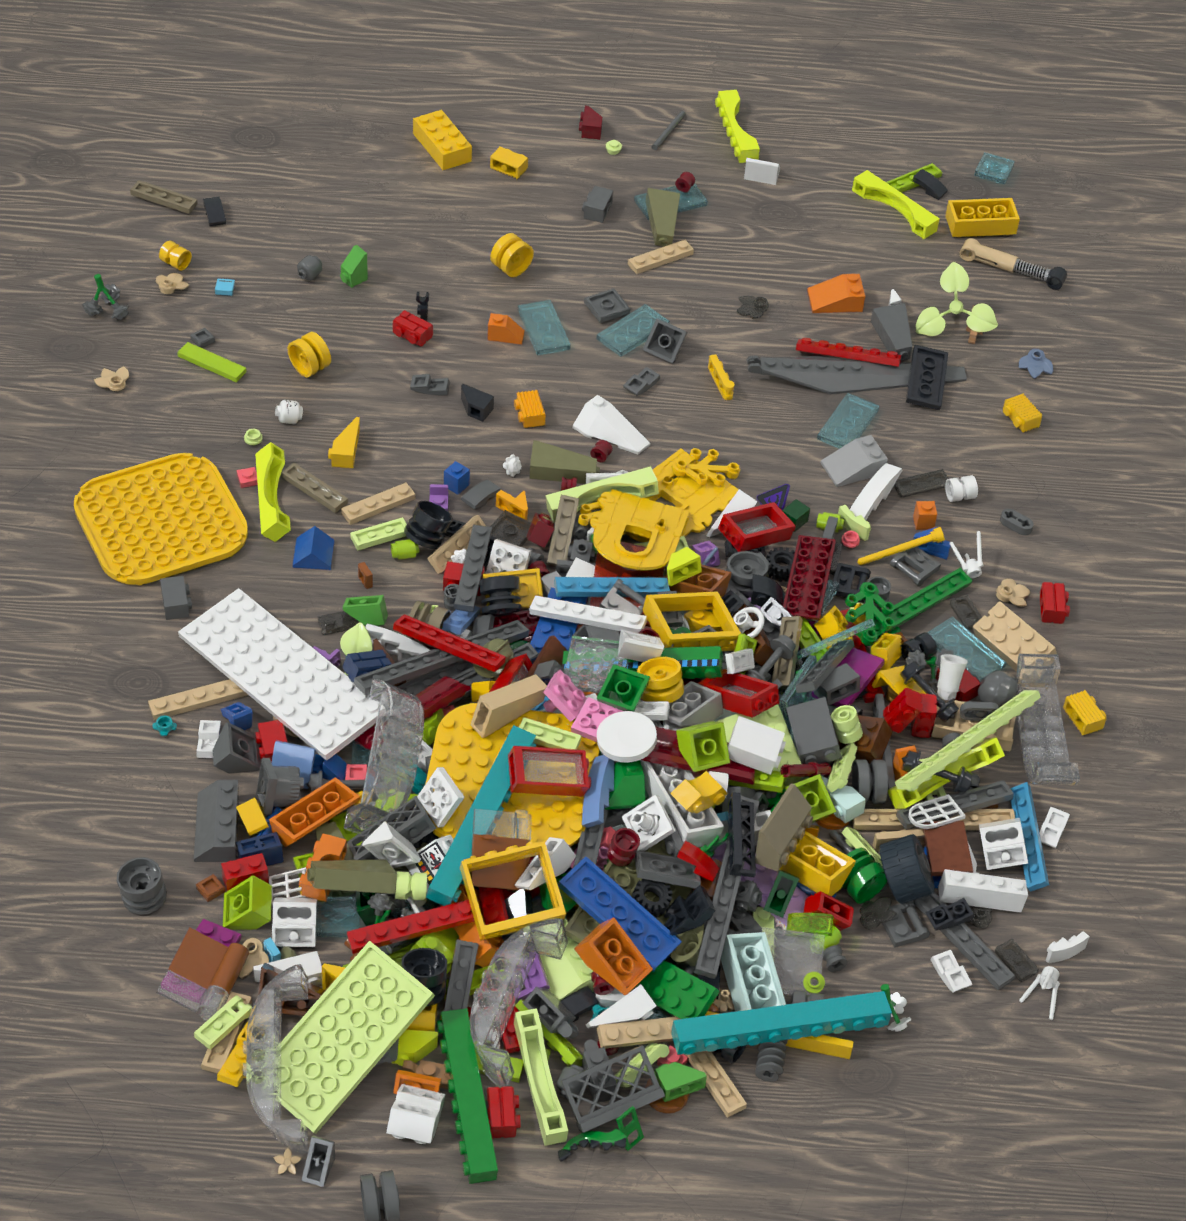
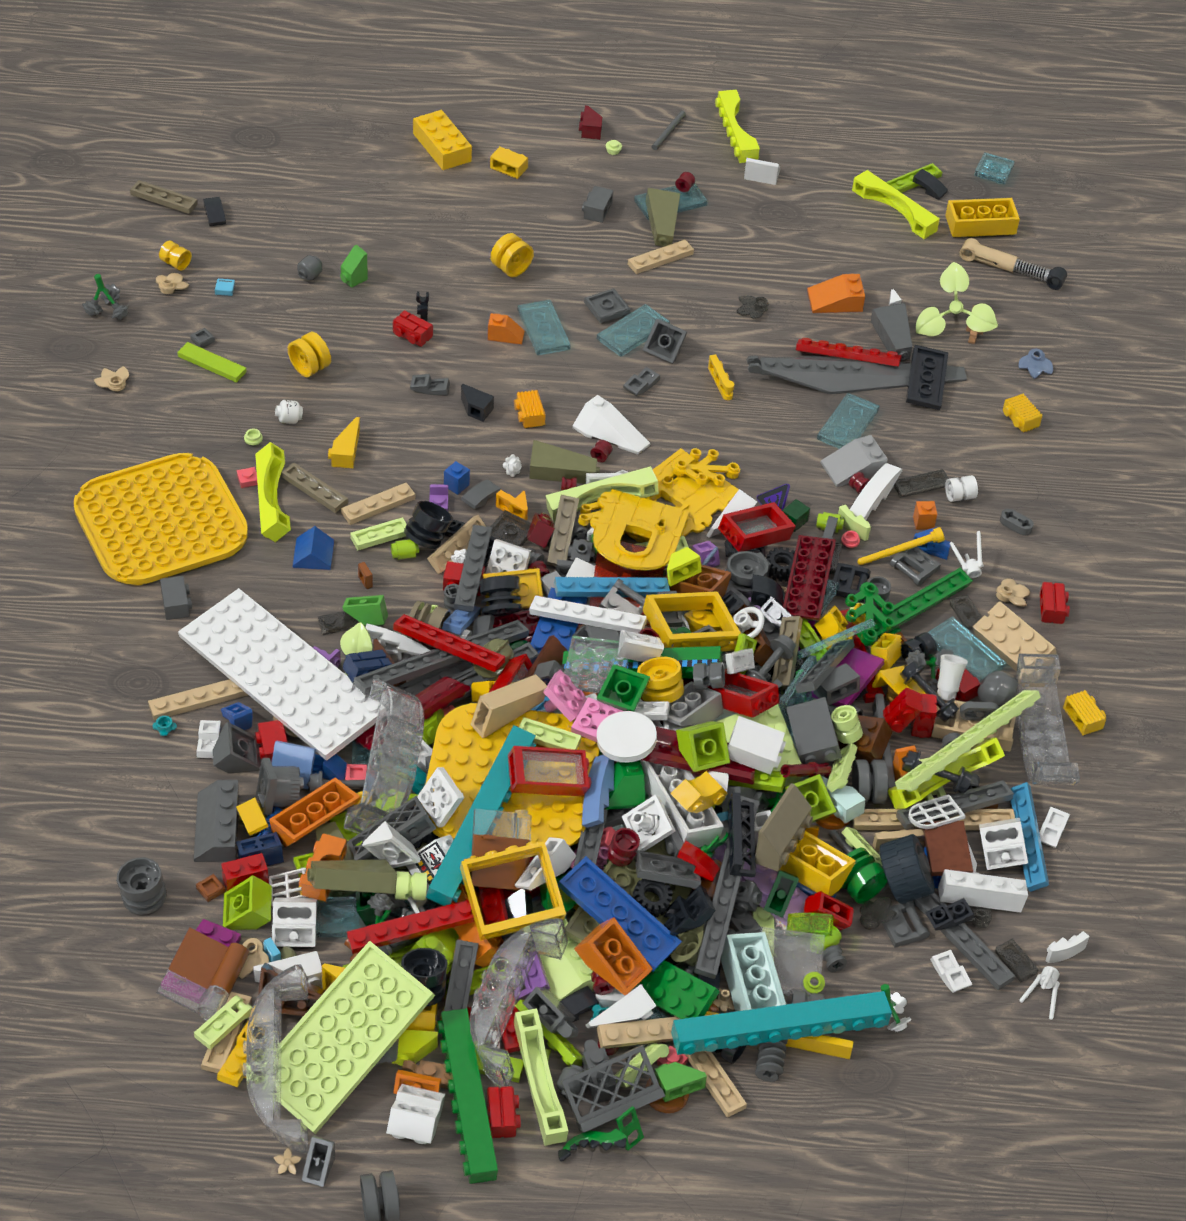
none -> dark grey wheel [693,662,725,690]
none -> dark red wheel [849,472,870,494]

